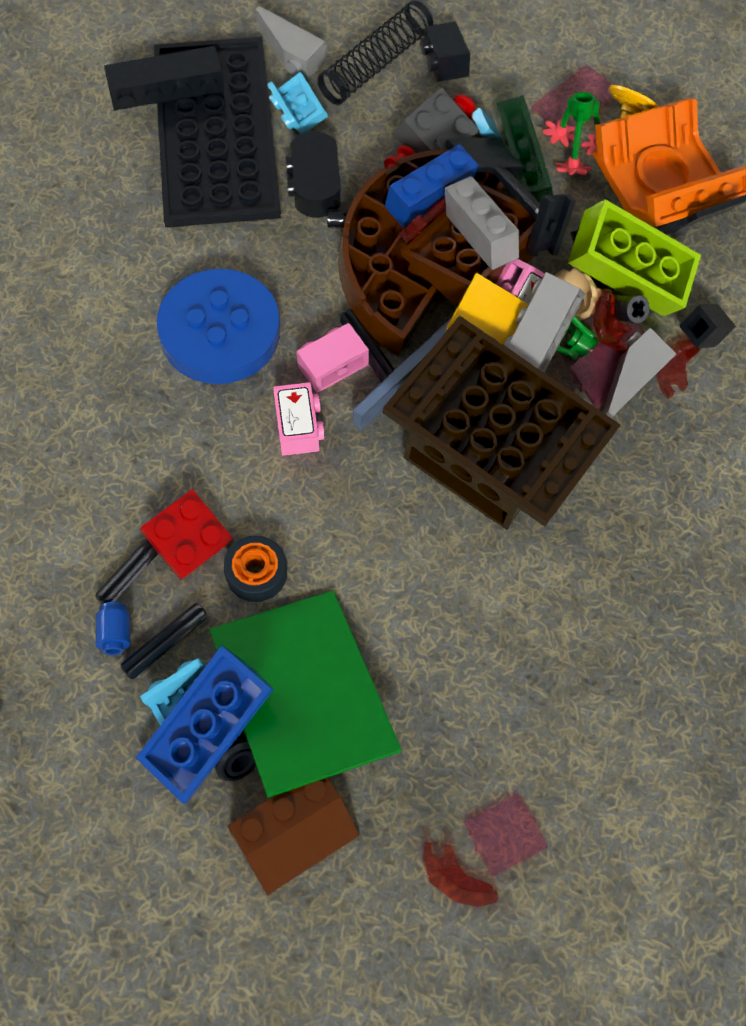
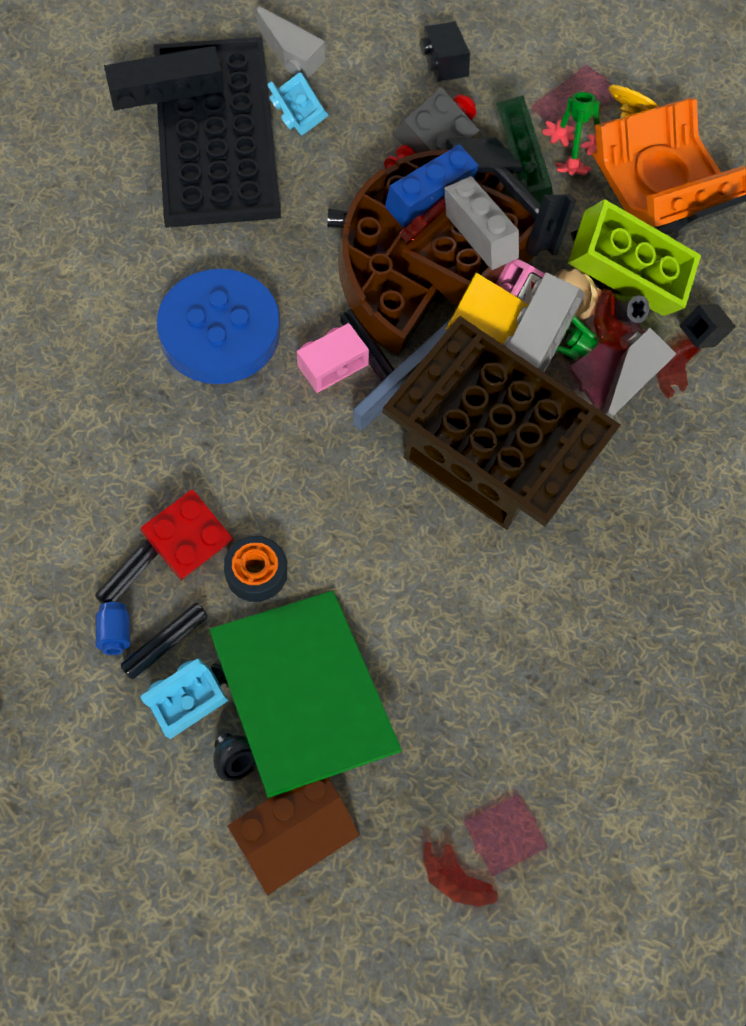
blue slope [136,646,274,804] -> none
brick [273,382,325,456] -> none
black brick [286,132,341,218] -> none
black piece [318,0,434,105] -> none
medium azure tile [472,108,503,142] -> none

